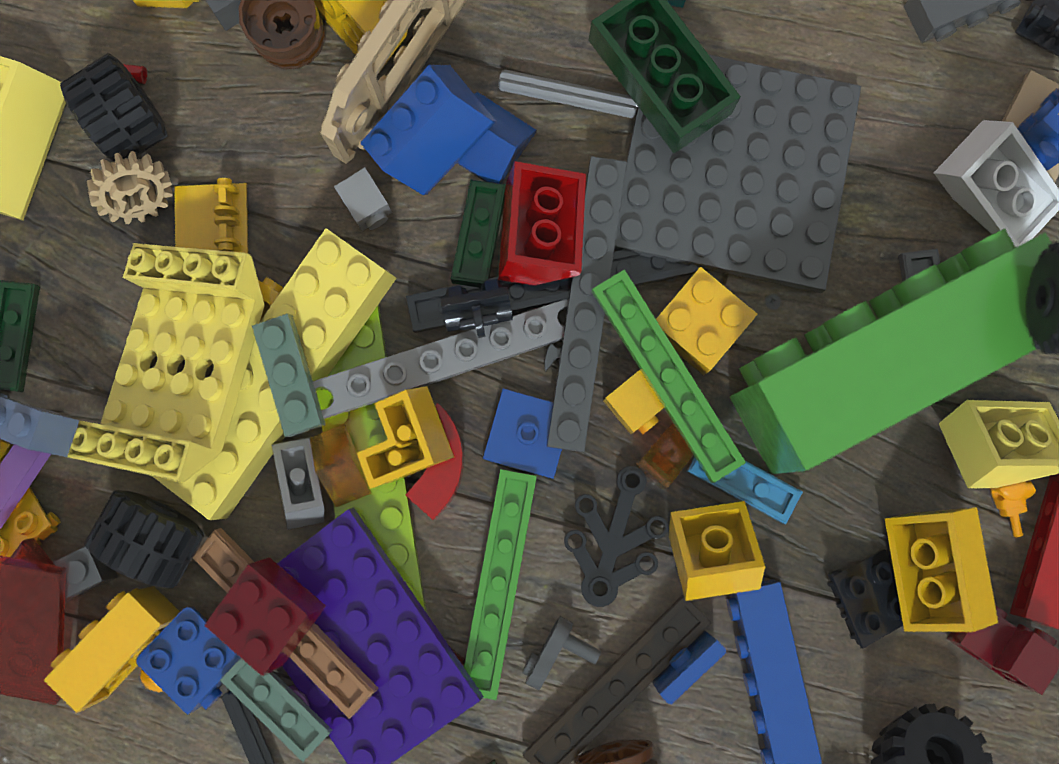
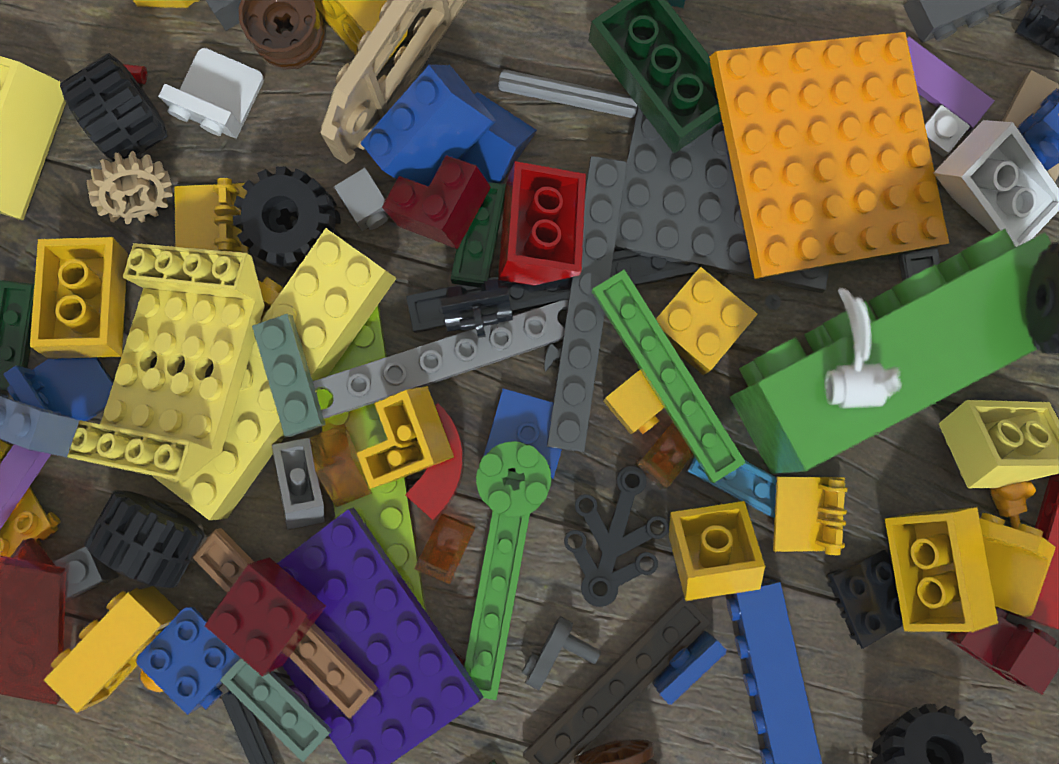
none -> blue bracket [3,357,113,422]
none -> yellow brick [30,237,128,359]
none -> white bracket [158,48,264,139]
none -> black wheel [233,166,341,270]
none -> dark red brick [382,155,491,249]
none -> clear orange slope [415,513,476,584]
none -> bright green plate [476,441,551,517]
none -> light orange plate [709,32,949,279]
none -> yellow hinge [773,476,848,555]
none -> white plant [825,289,901,408]
none -> medium lavender tile [907,37,995,132]
none -> white plate [925,104,970,157]
none -> yellow bracket [979,513,1056,617]

